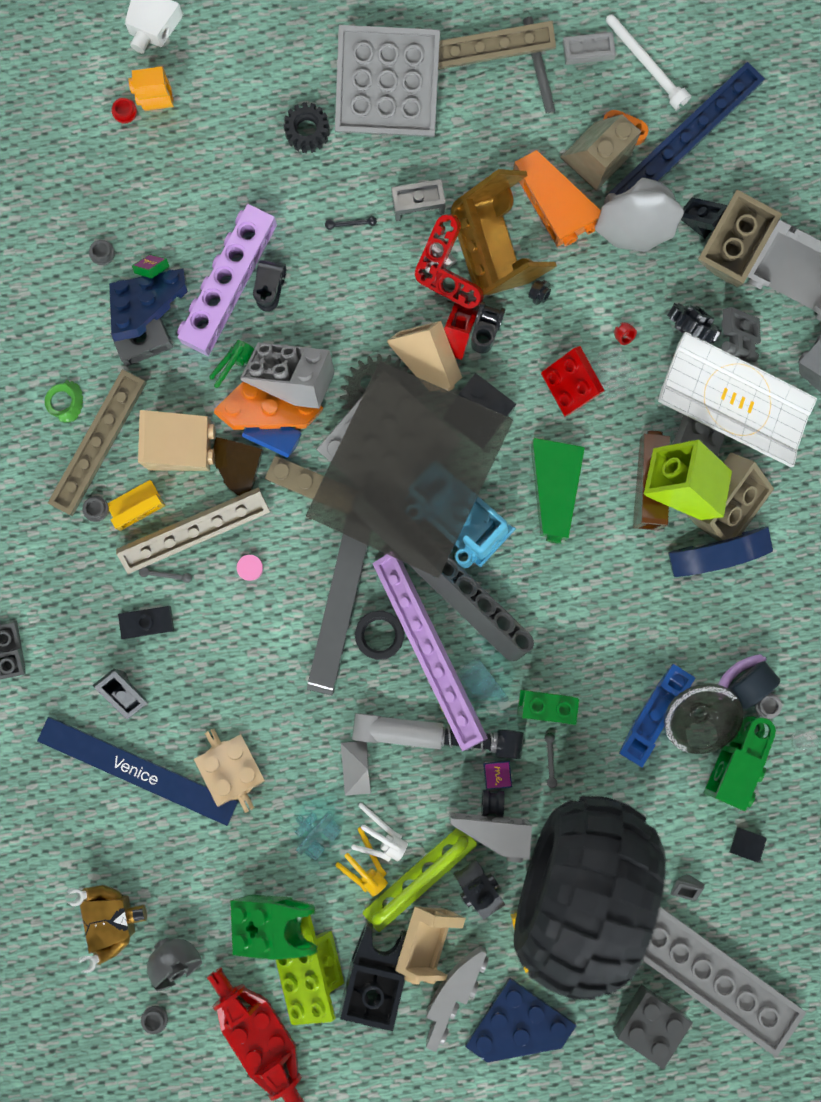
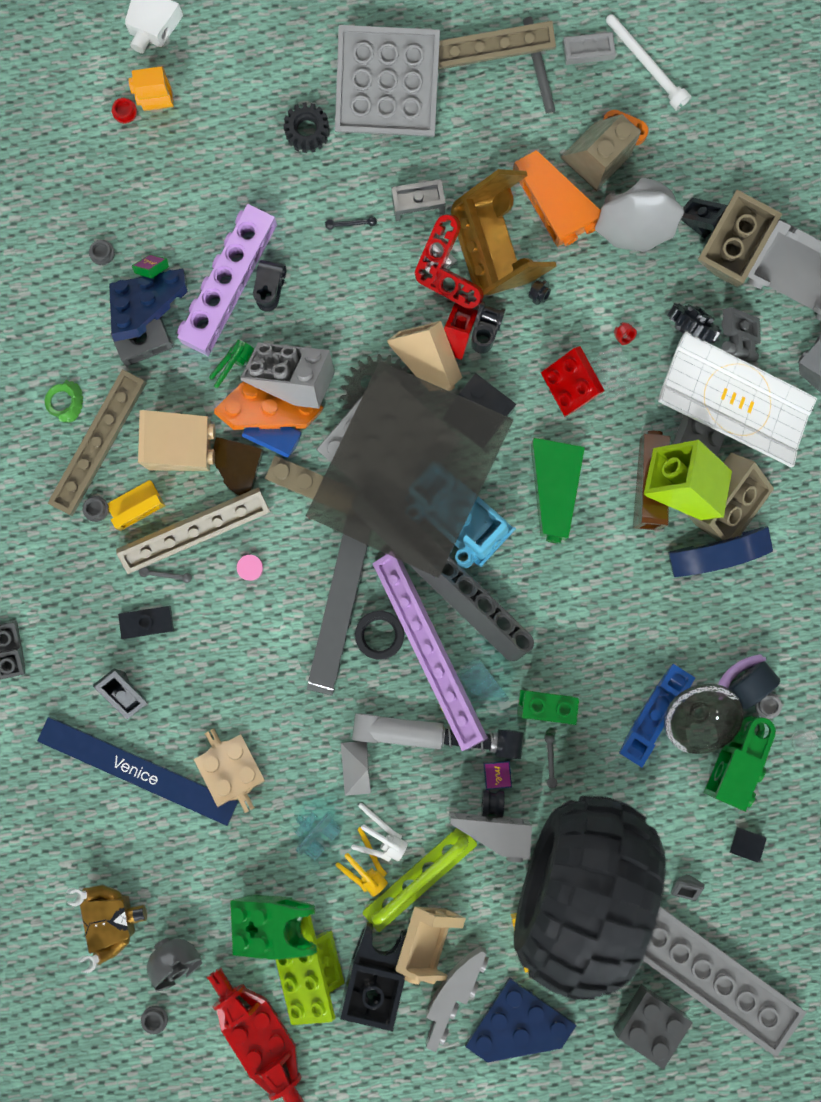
black hinge [453,858,505,920] -> none
dark blue plate [605,61,765,198] -> none

